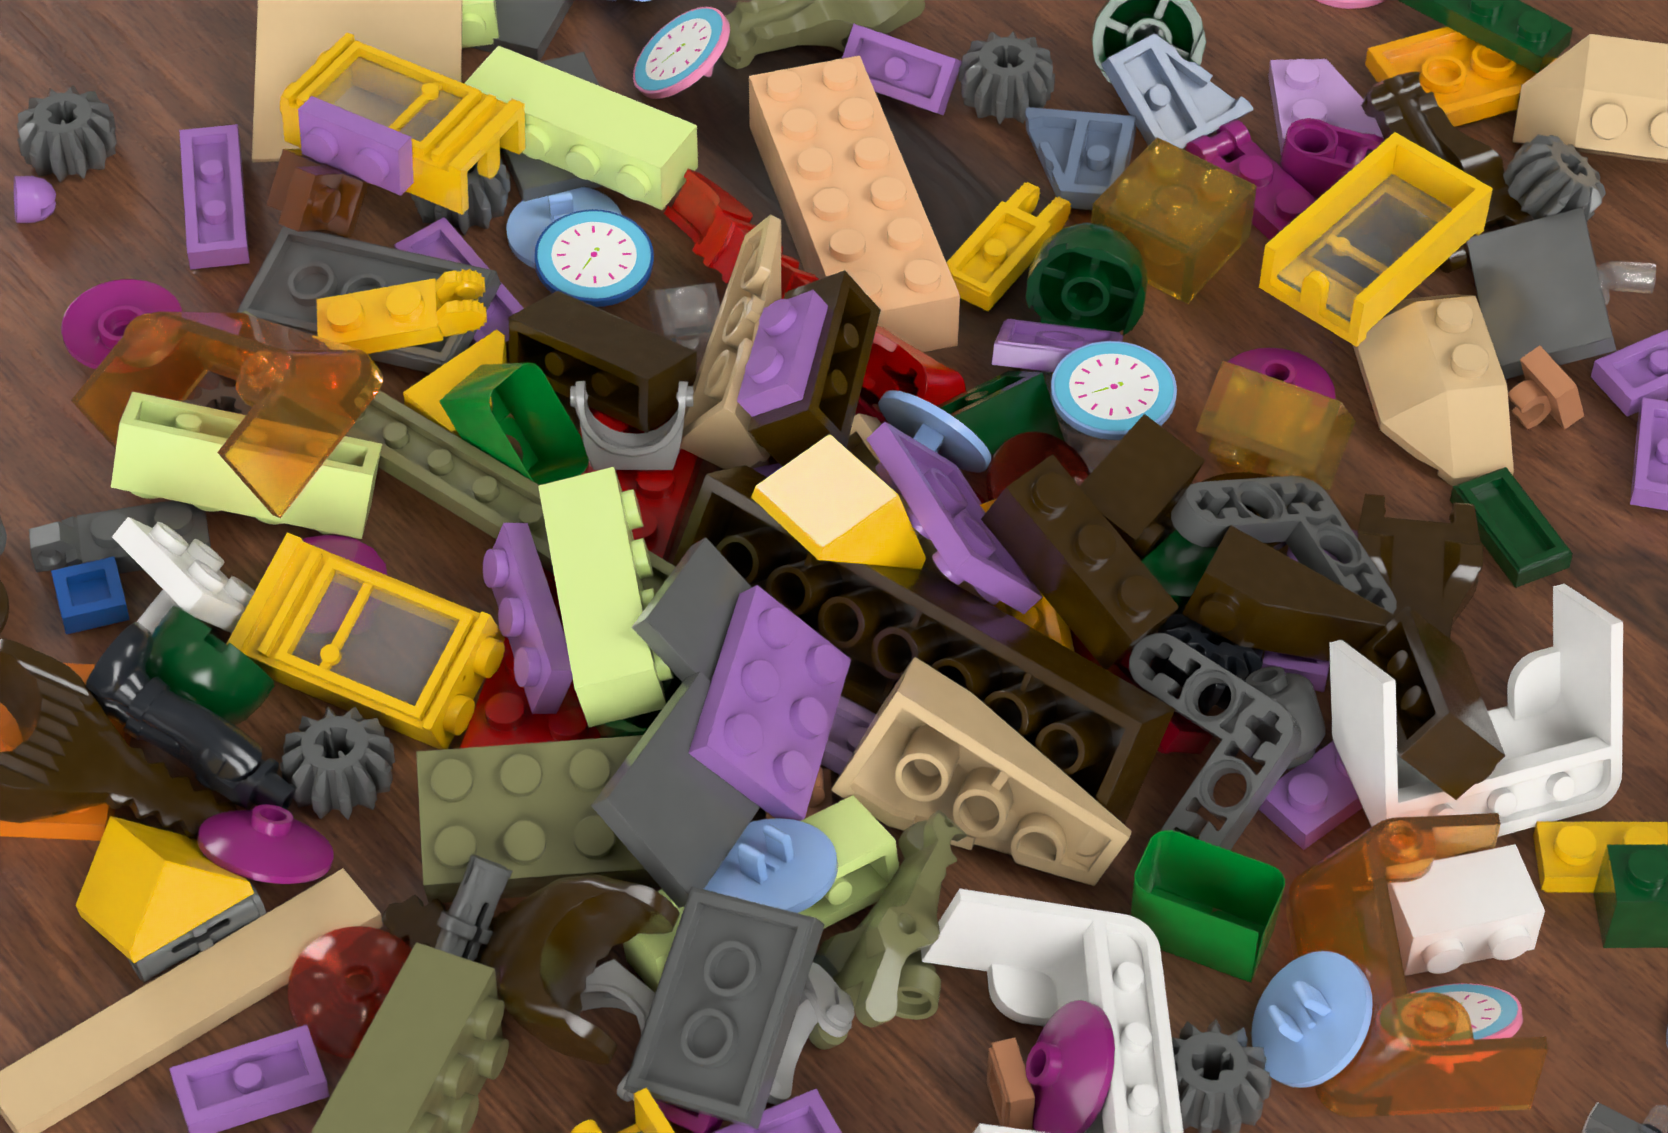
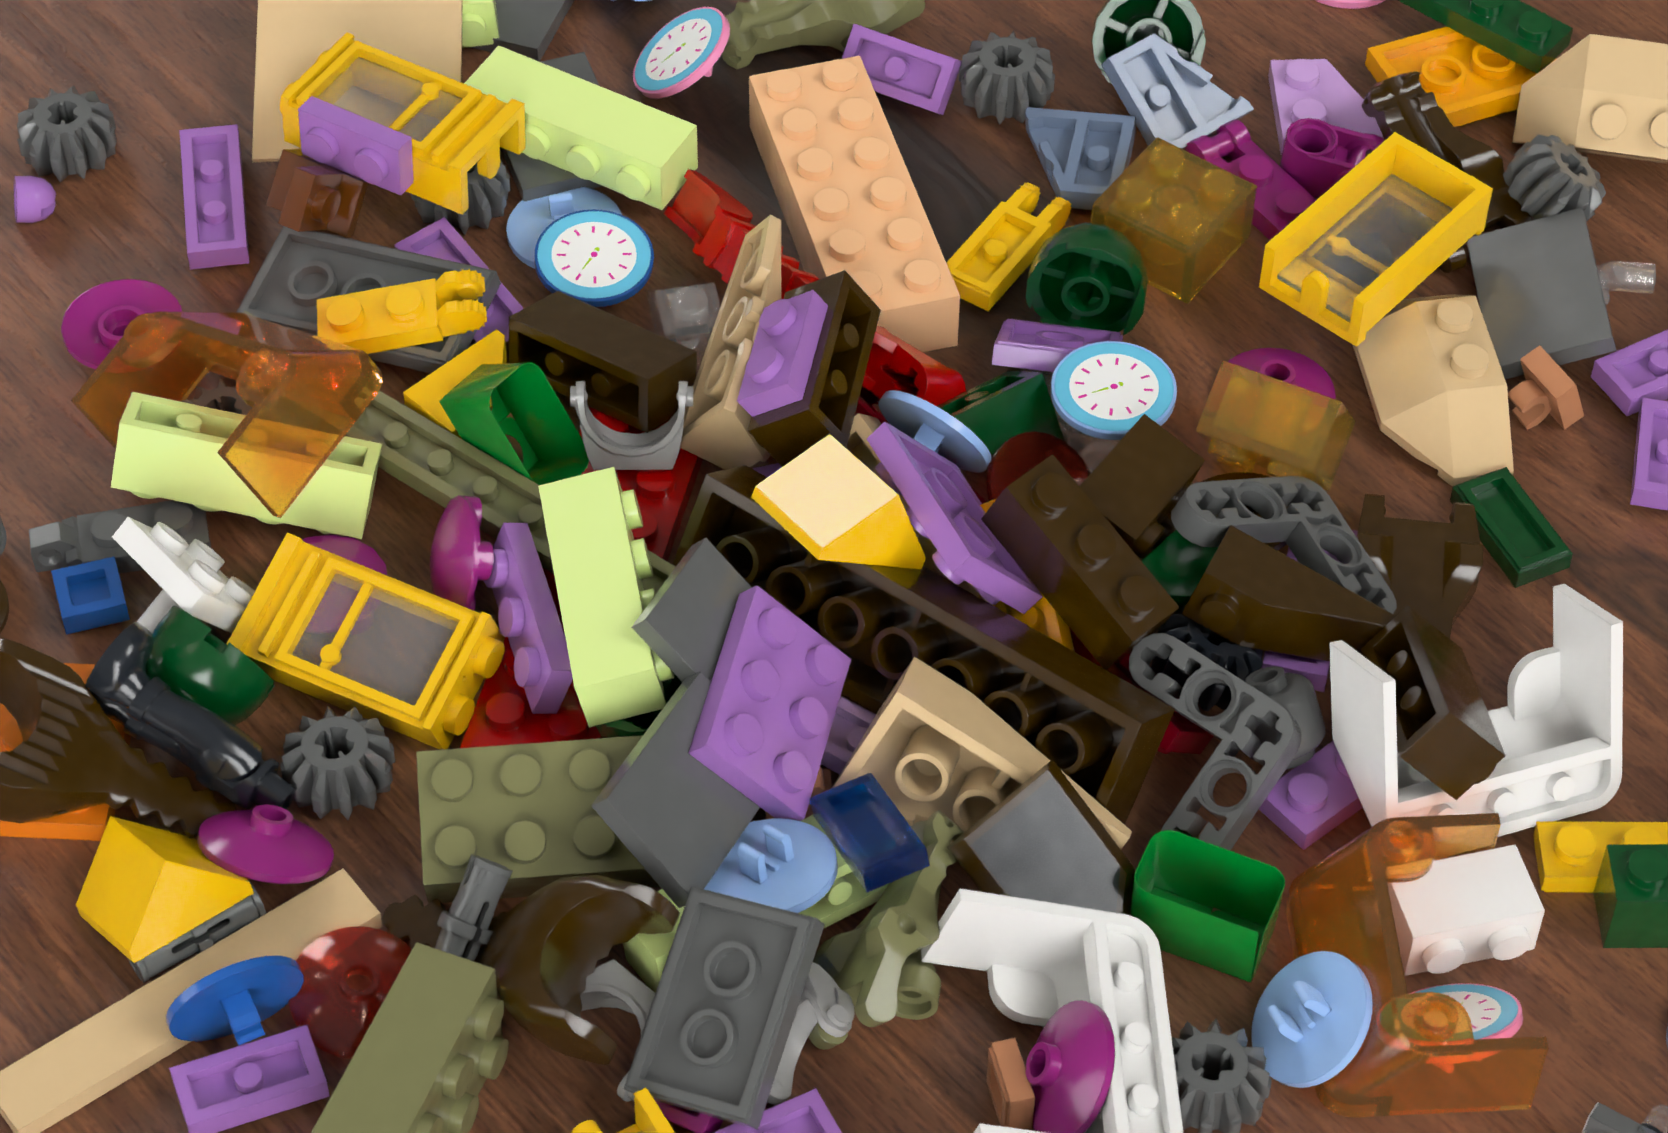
none -> blue piece [166,956,304,1046]
none -> magenta dish [430,495,494,611]
none -> clear blue tile [809,773,930,892]
none -> tile [947,761,1135,915]

